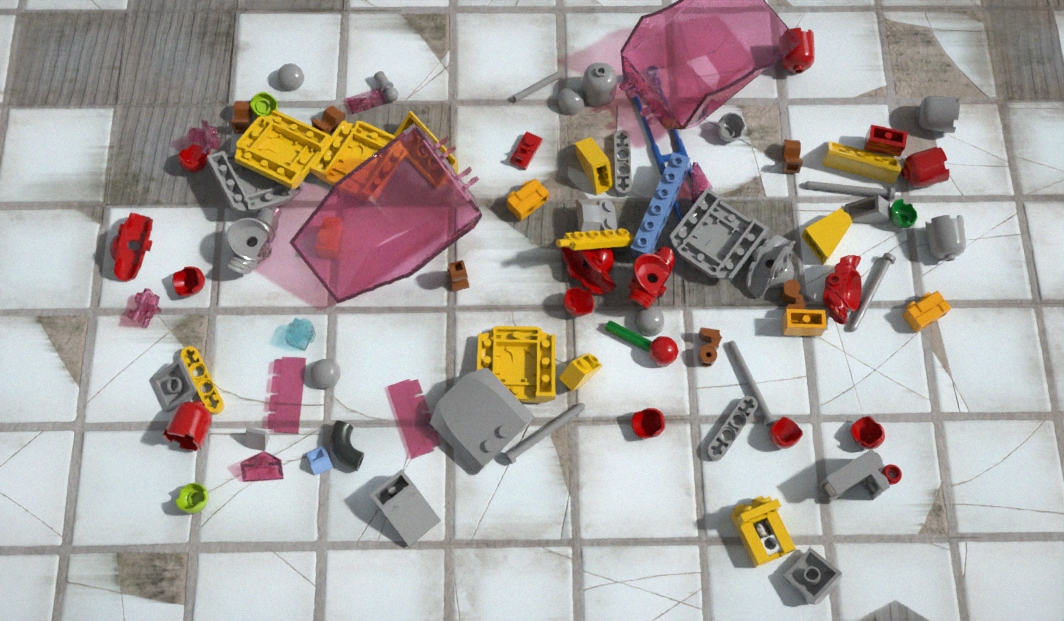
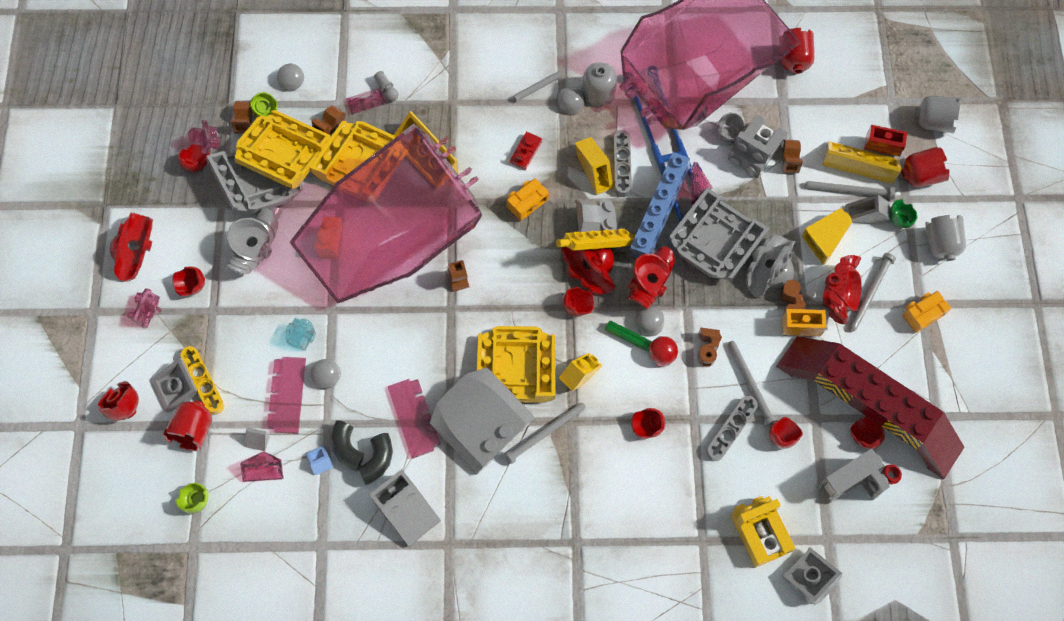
none -> red cylinder [97,381,139,421]
none -> pearl dark grey cylinder [358,433,393,485]
none -> light grey brick [728,115,788,178]
none -> dark red slope [776,336,965,479]

